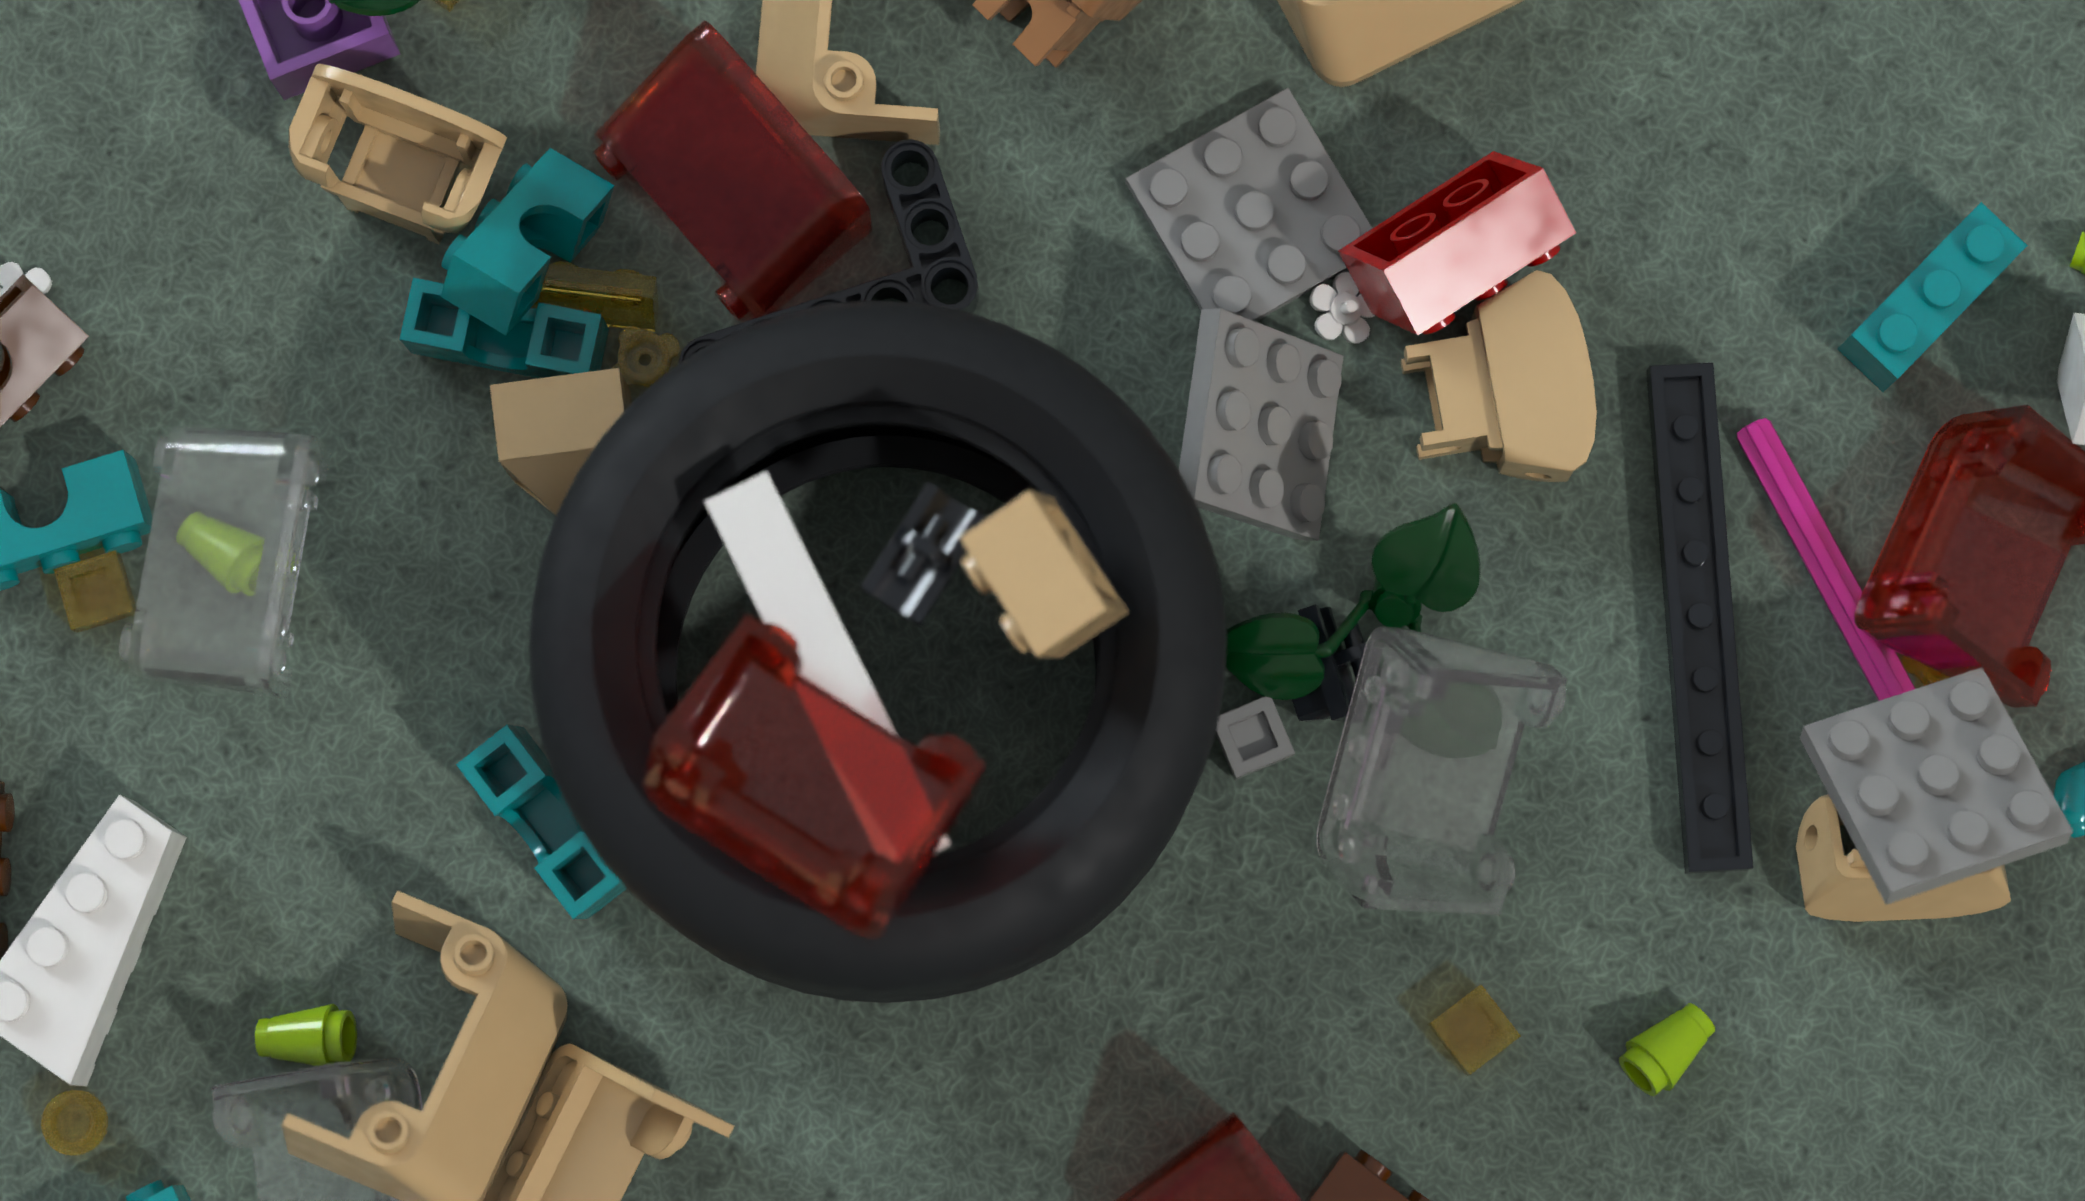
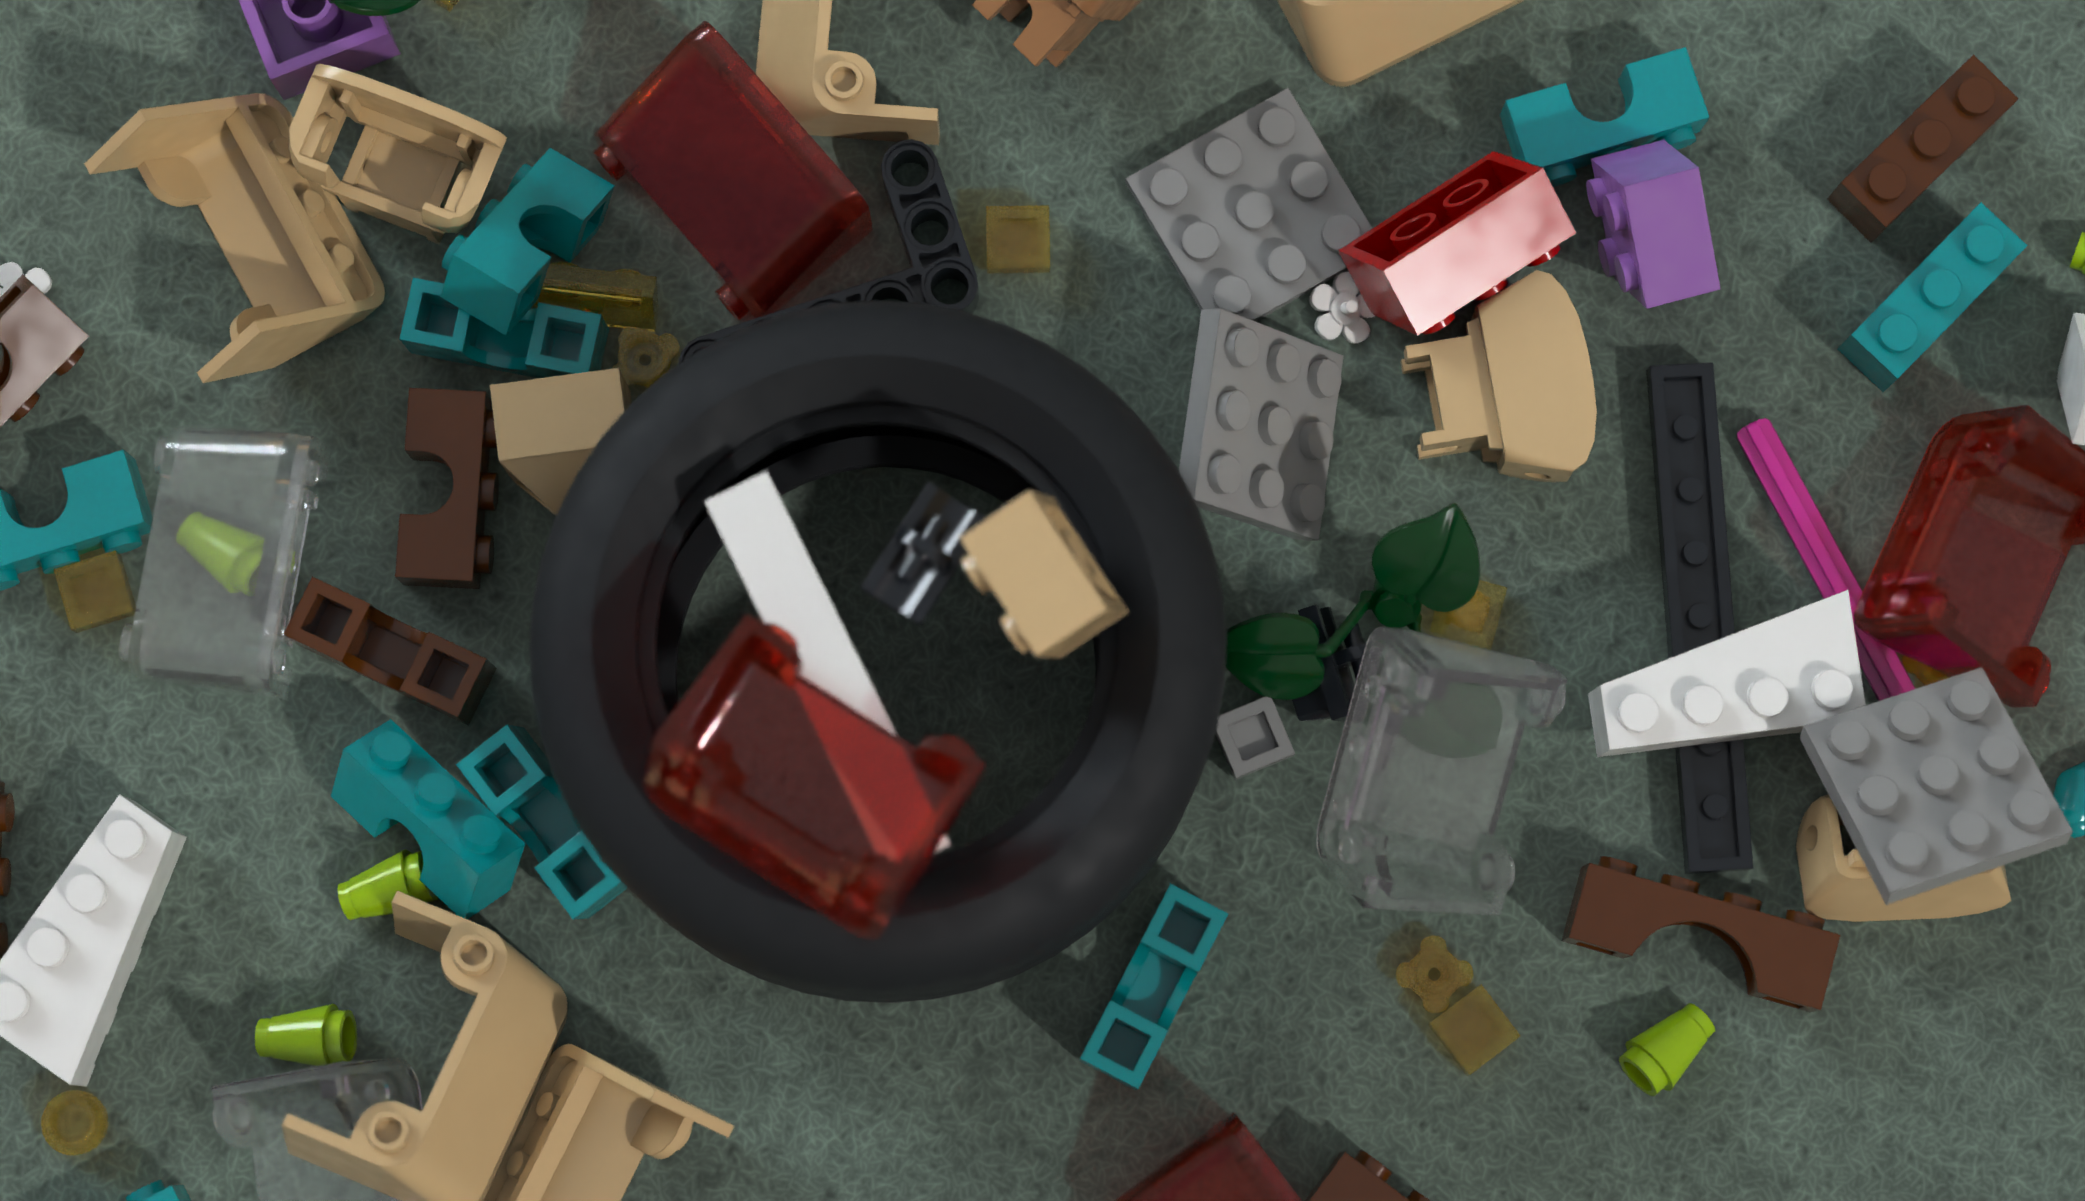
none -> tan windscreen [84,93,385,383]
none -> reddish brown arch [283,577,497,726]
none -> teal arch [331,719,526,920]
none -> lime cone [337,849,438,920]
none -> reddish brown arch [395,388,499,589]
none -> clear yellow plate [986,205,1050,274]
none -> teal arch [1079,883,1228,1090]
none -> clear yellow plate [1395,935,1473,1013]
none -> clear yellow plate [1428,580,1507,651]
none -> teal arch [1499,47,1709,187]
none -> reddish brown arch [1561,856,1840,1012]
none -> medium lavender brick [1586,140,1721,309]
none -> white wedge [1588,590,1866,757]
none -> reddish brown arch [1827,55,2019,243]

